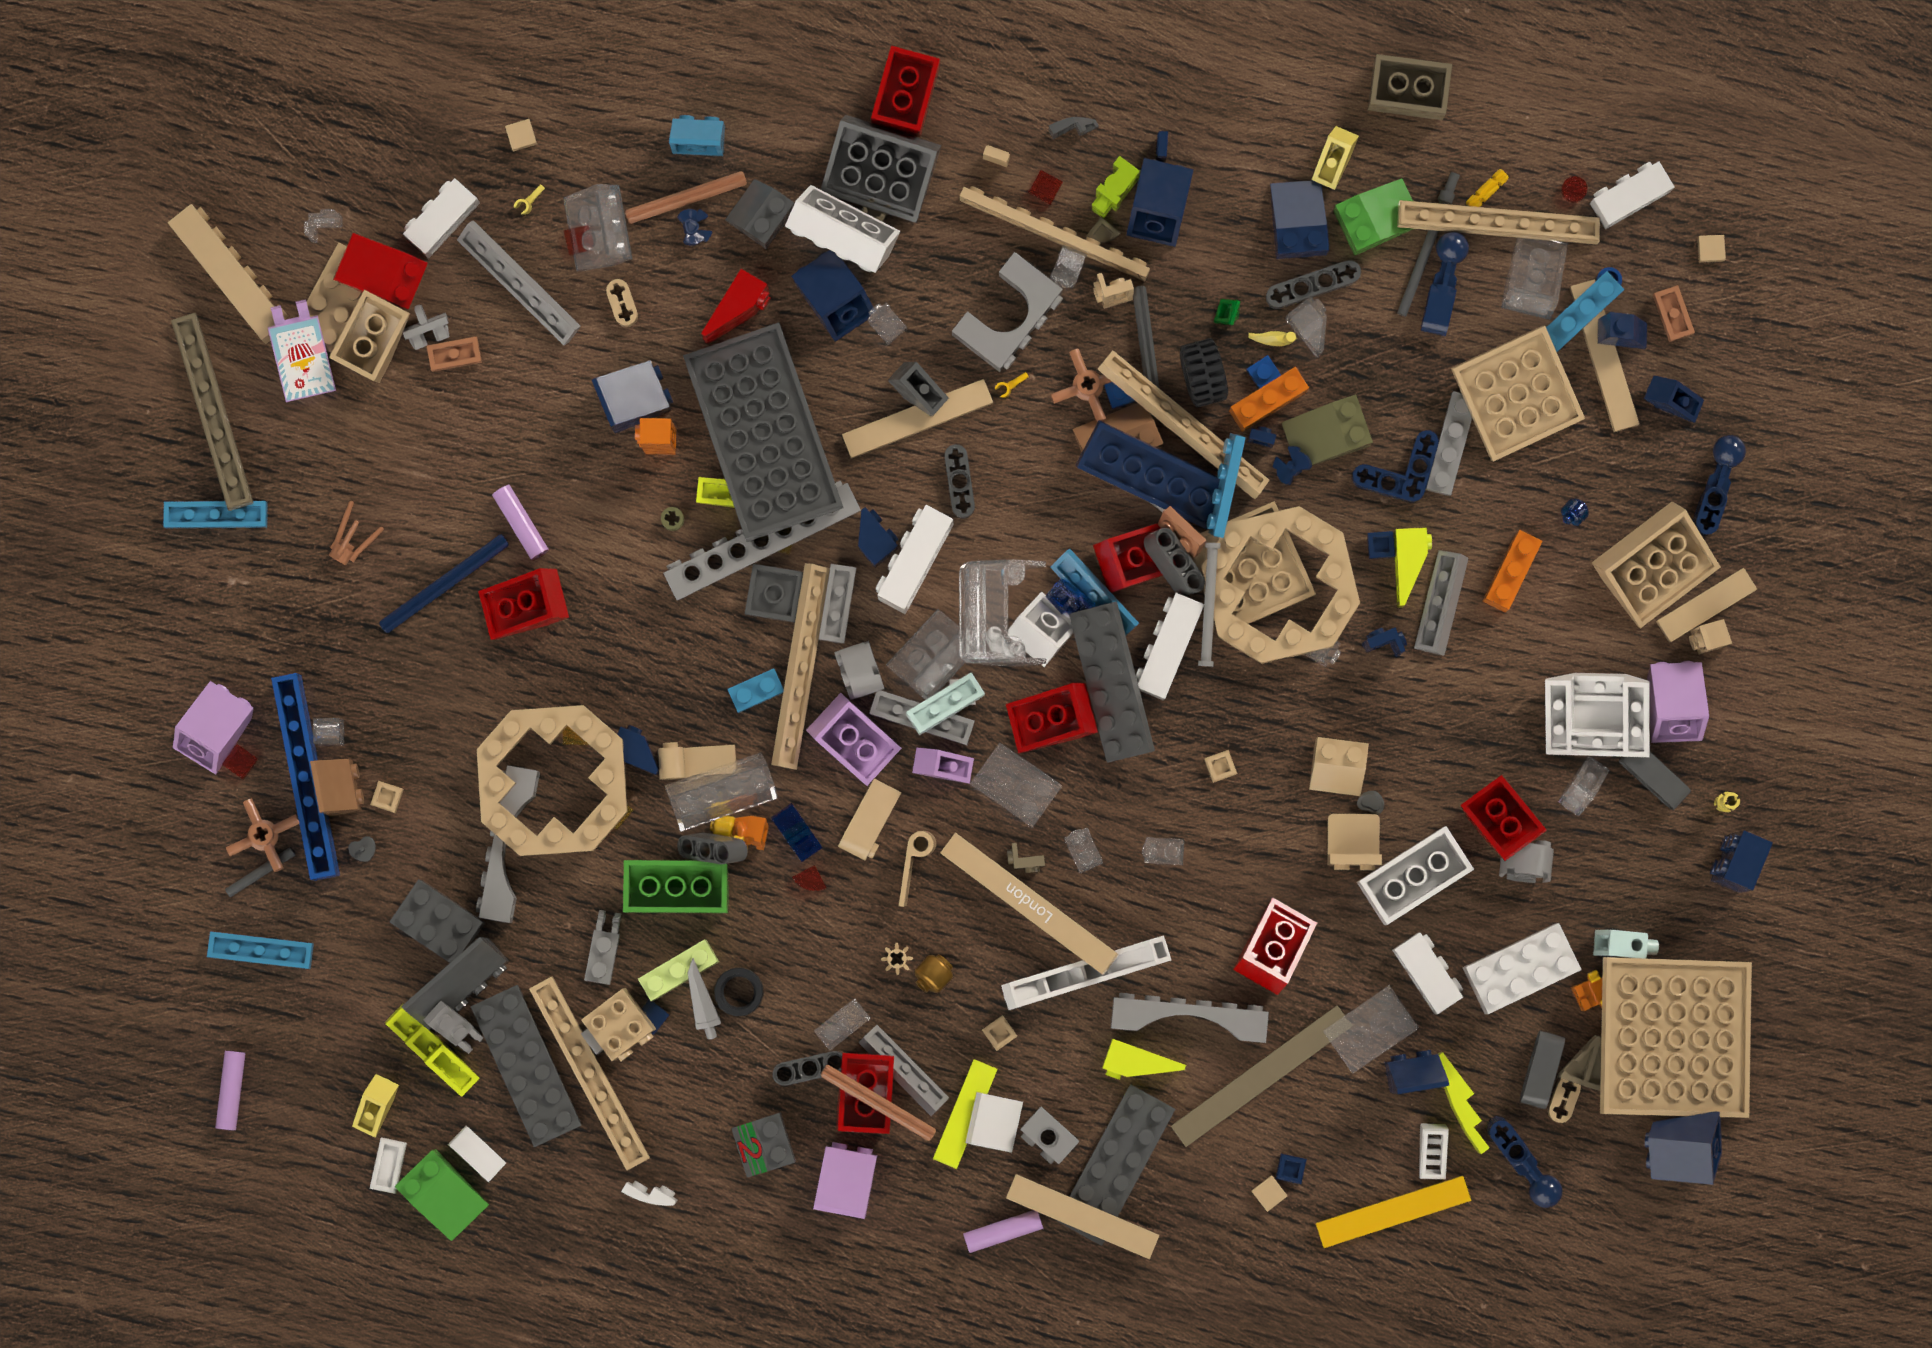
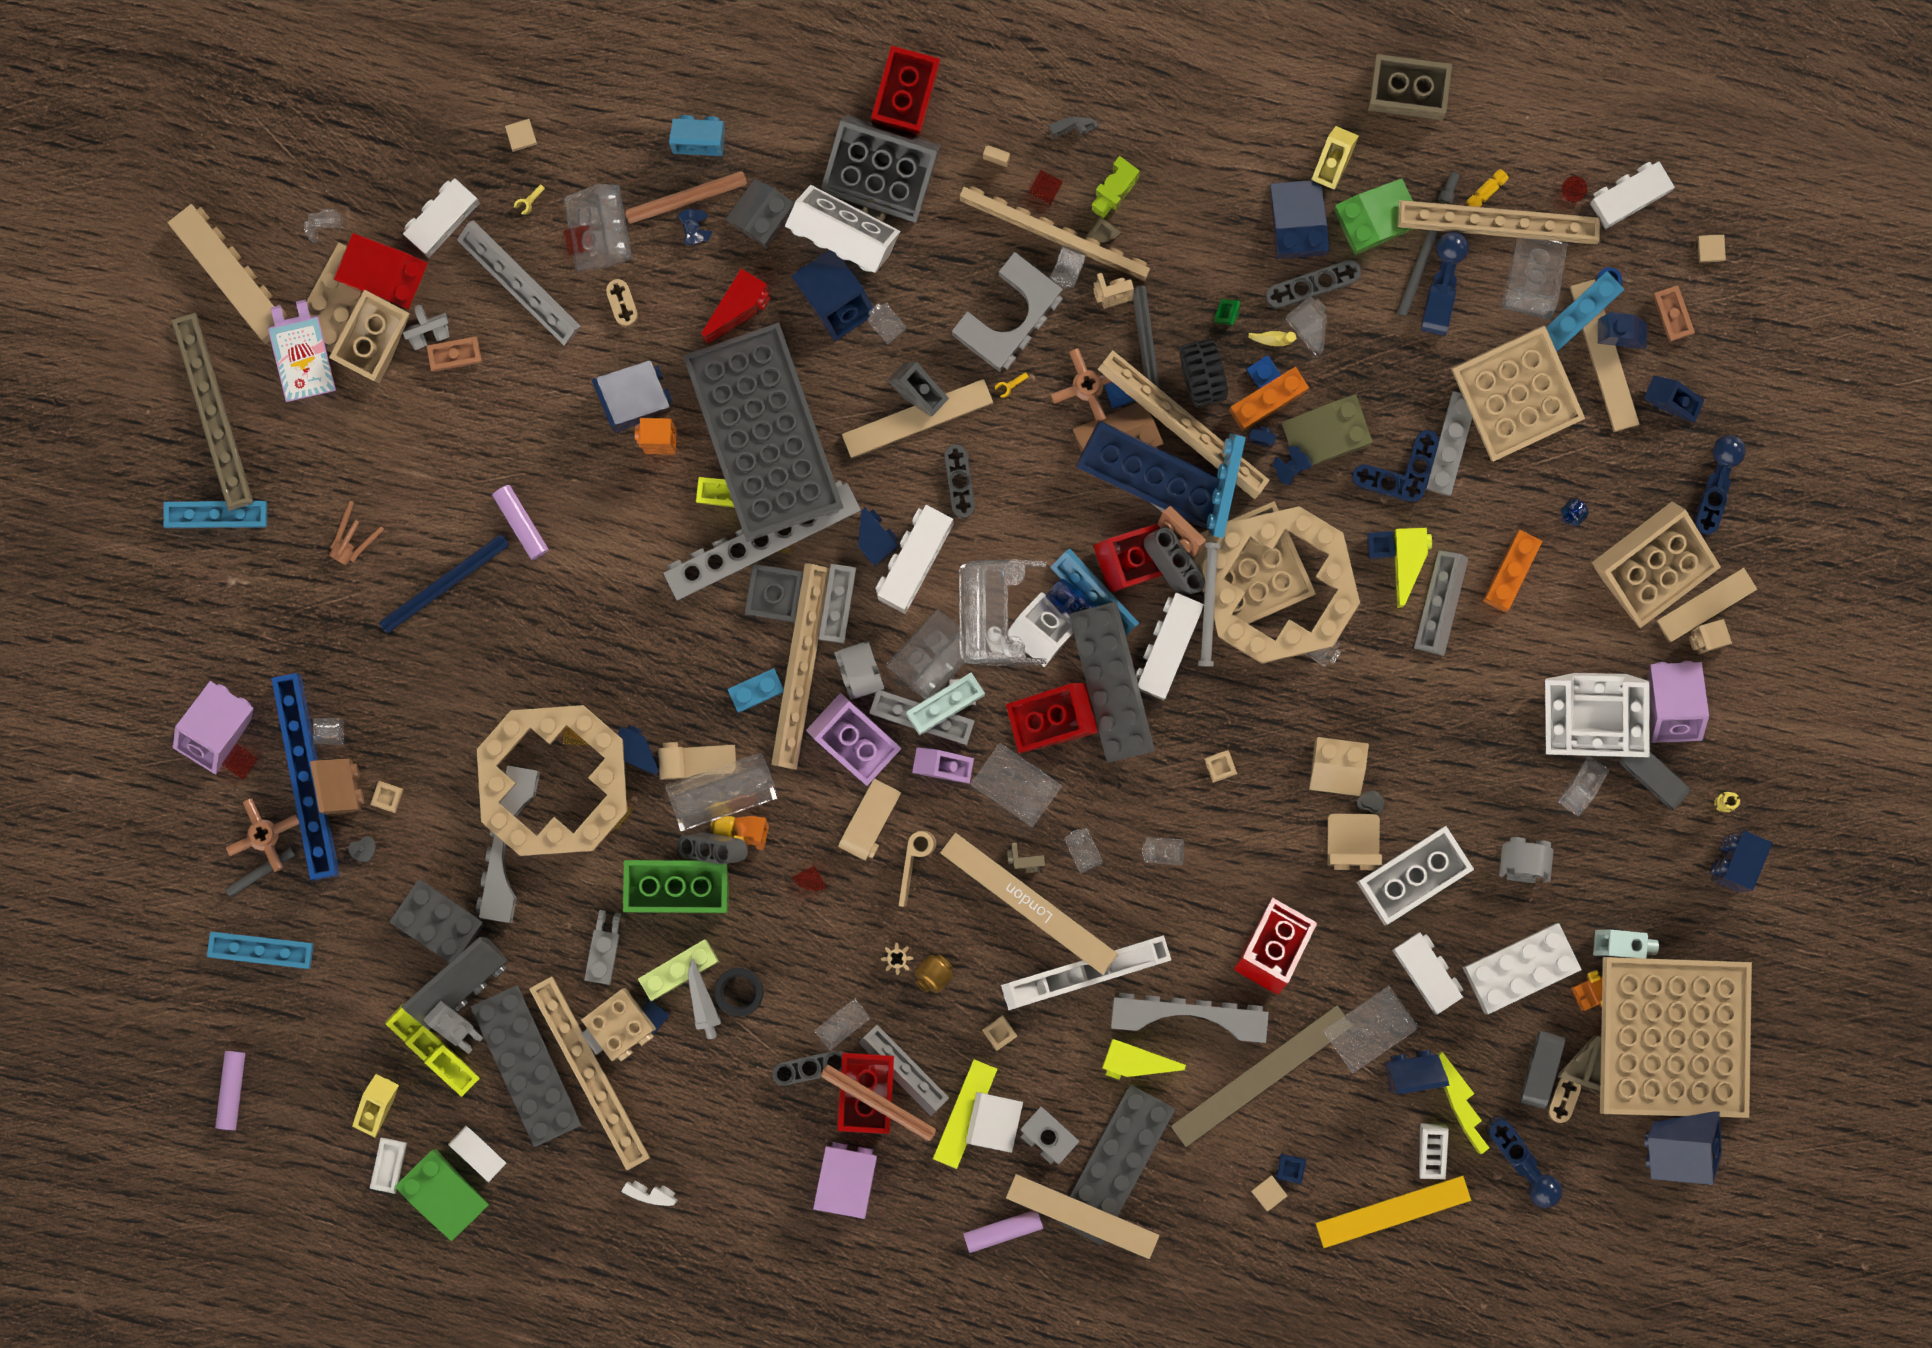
red slope [478,568,569,640] -> none
olive bush [661,507,684,531] -> none
dark grey slope [731,1112,796,1177] -> none
clear blue slope [771,803,823,862] -> none
dark blue slope [1126,158,1194,247] -> none
dark blue tile [1156,131,1168,162] -> none
dark blue bracket [1362,627,1407,657] -> none
red slope [1460,775,1547,861] -> none

